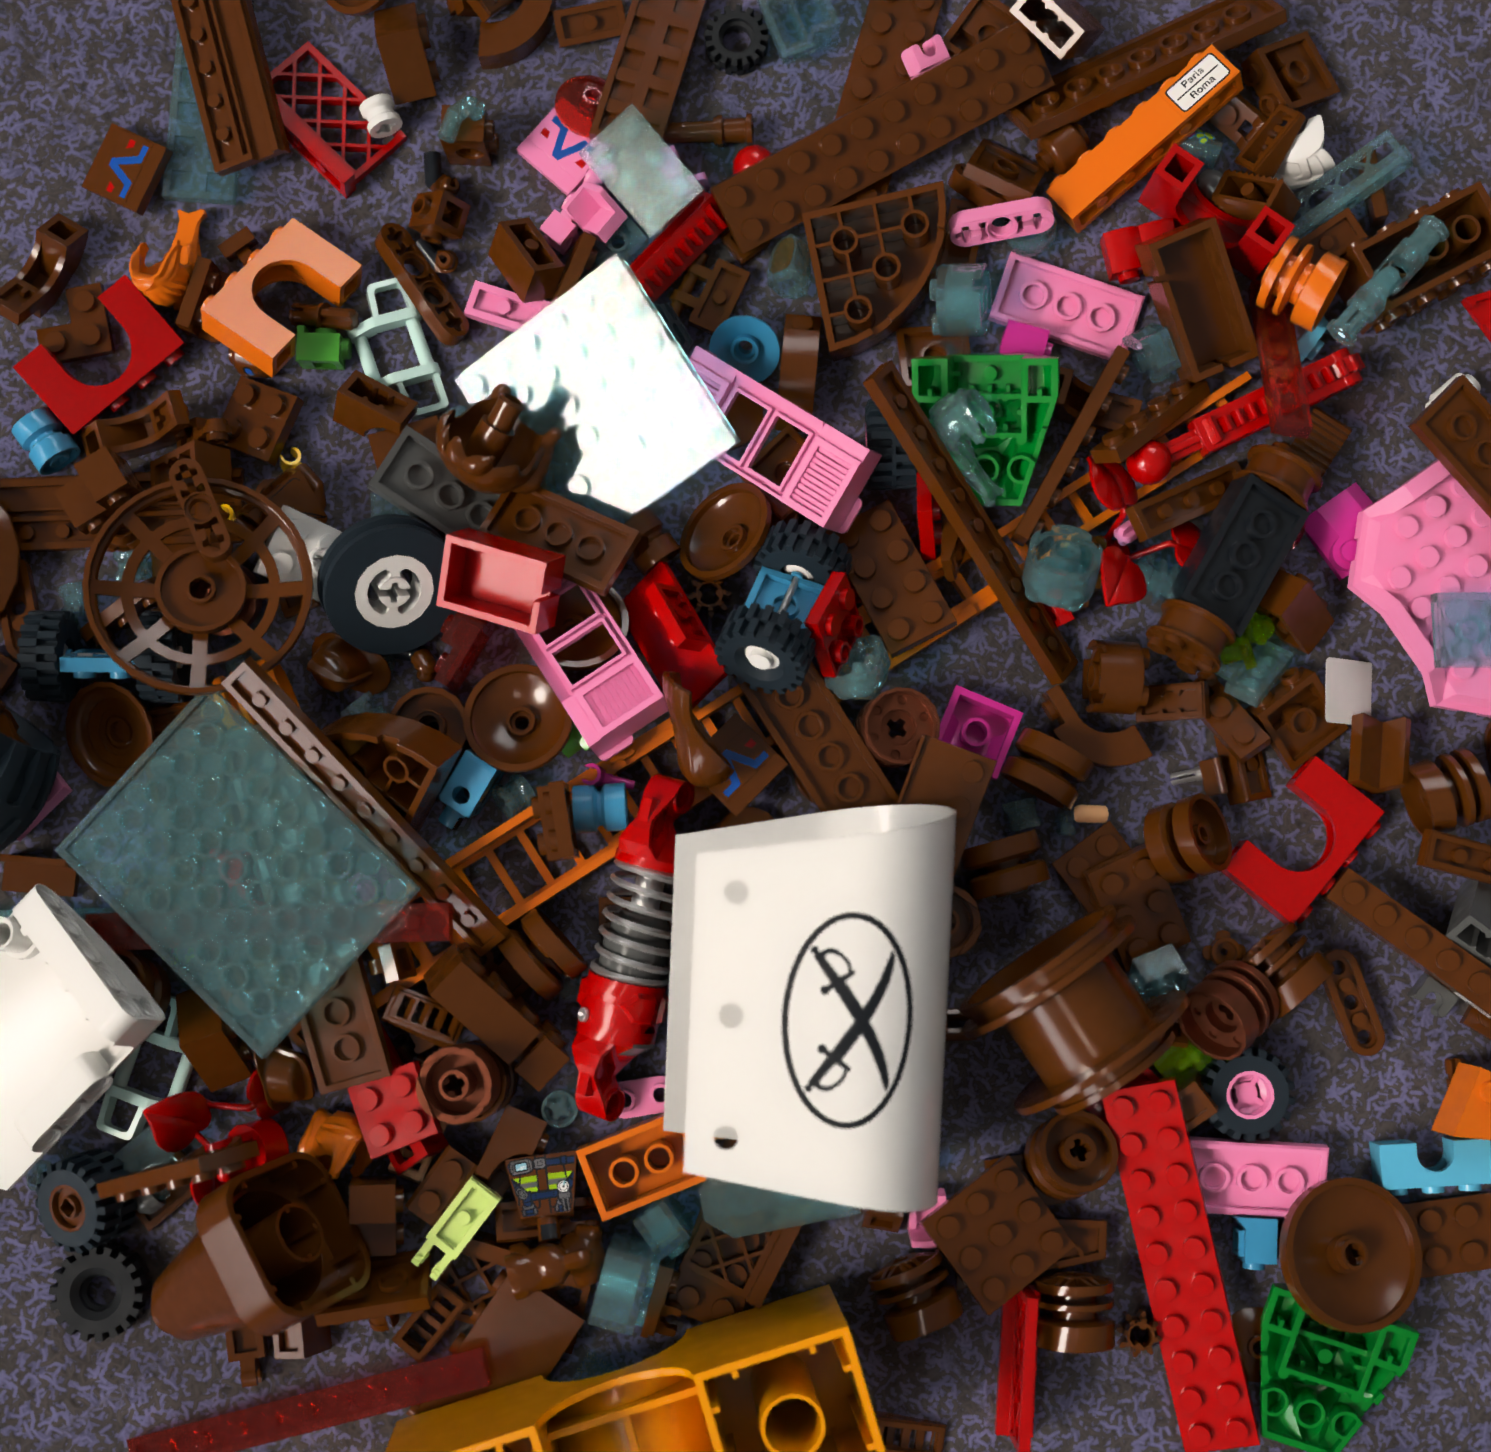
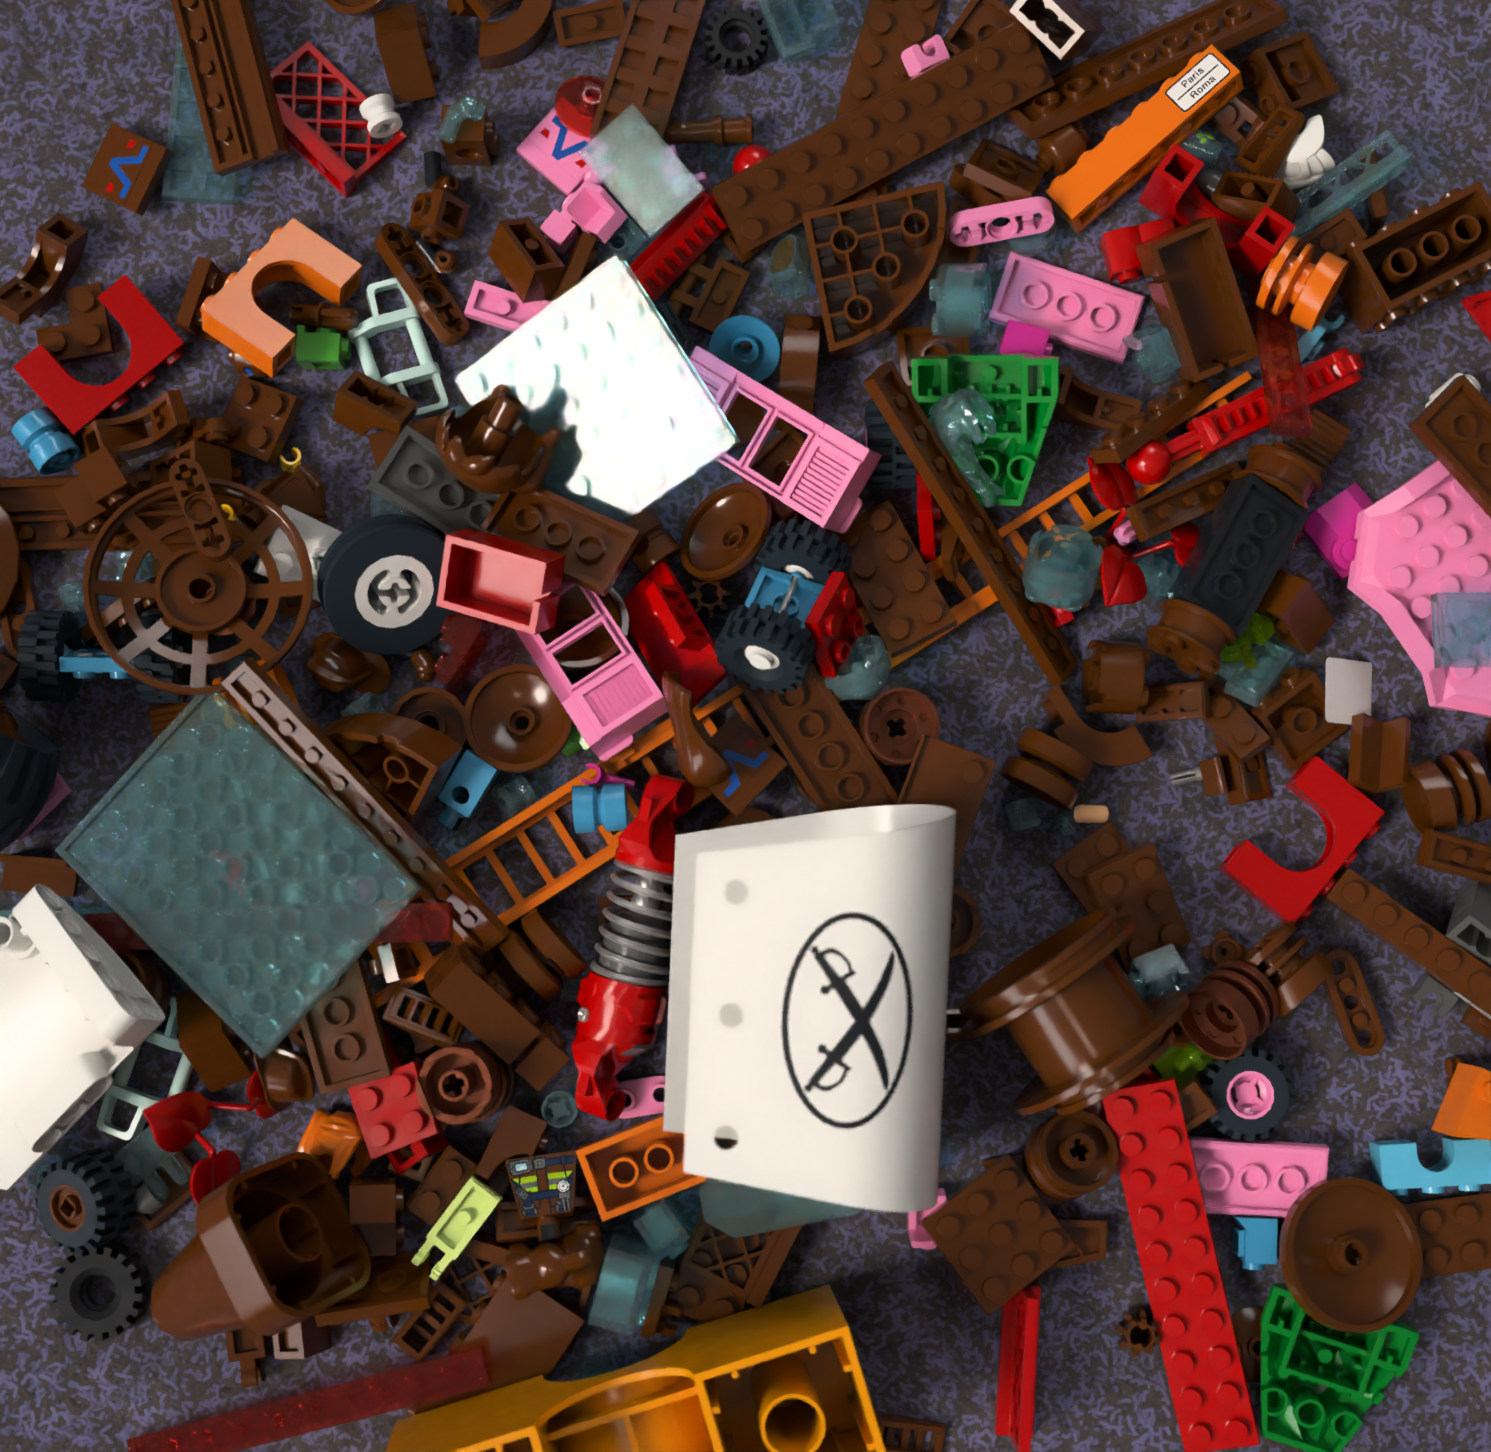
reddish brown hat [65,682,156,787] -> none
reddish brown plate [96,1118,289,1202] -> none
orange hair [129,208,208,311] -> none
reddish brown tile [217,226,259,266] -> none
reddish brown plate [531,780,580,862] -> none
reddish brown tile [862,1209,904,1233] -> none
reddish brown wheel [868,1249,964,1342] -> none
dark pink slope [938,685,1024,780] -> none
reddish brown wheel [961,829,1051,900] -> none
reddish brown plate [1010,345,1131,547] -> none
reddish brown wheel [1035,1271,1115,1353] -> none
reddish brown wheel [1143,793,1232,885] -> none
clear light blue piece [1327,215,1449,347] -> none

